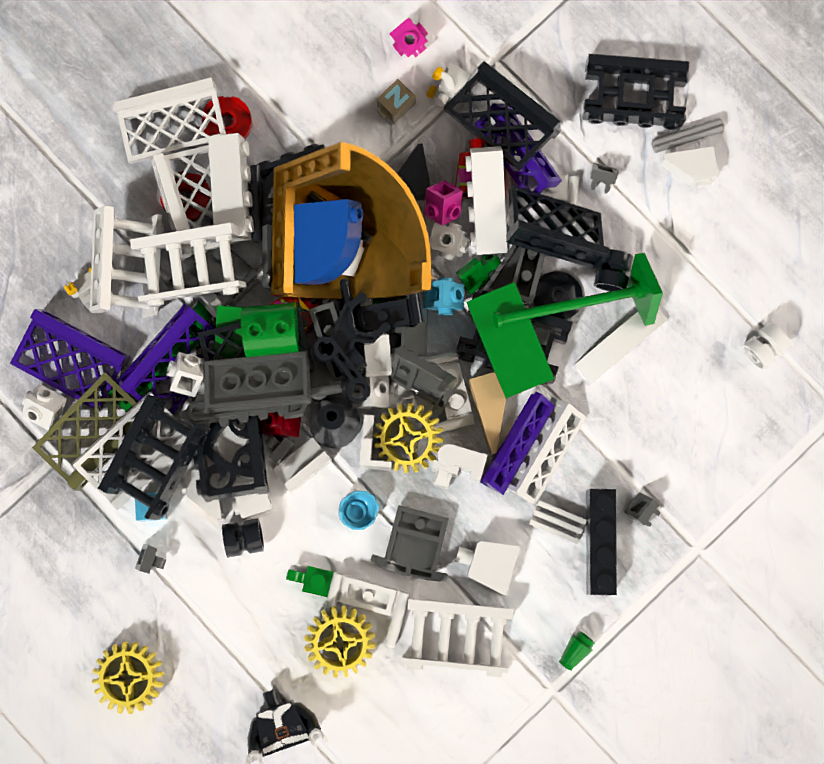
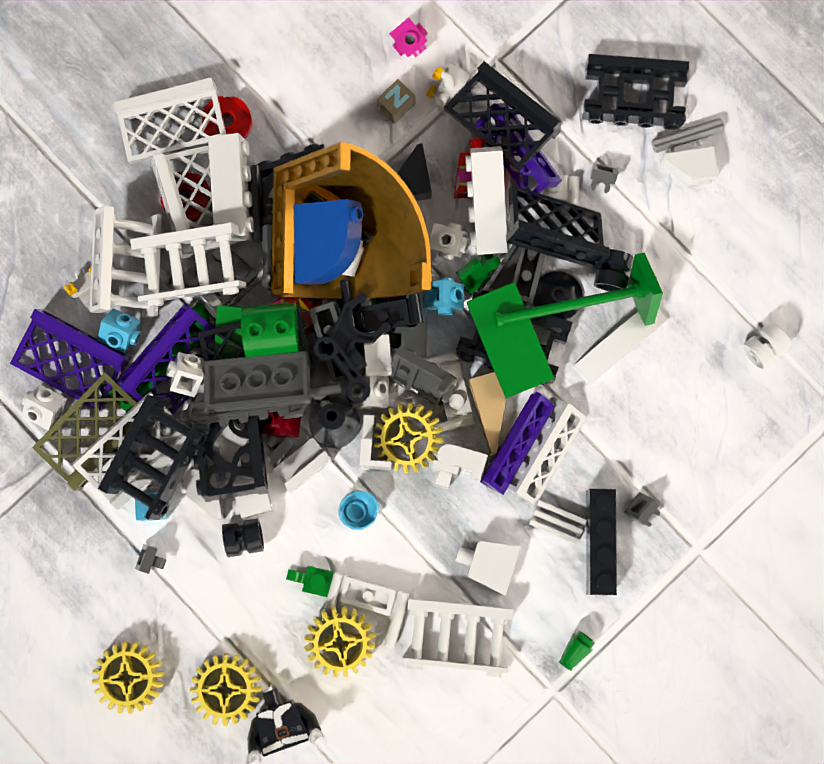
dark grey piece [370,505,449,582] -> none
dark pink brick [424,180,463,226] -> none
none -> medium azure brick [97,308,141,353]
none -> light yellow gear [189,653,262,726]

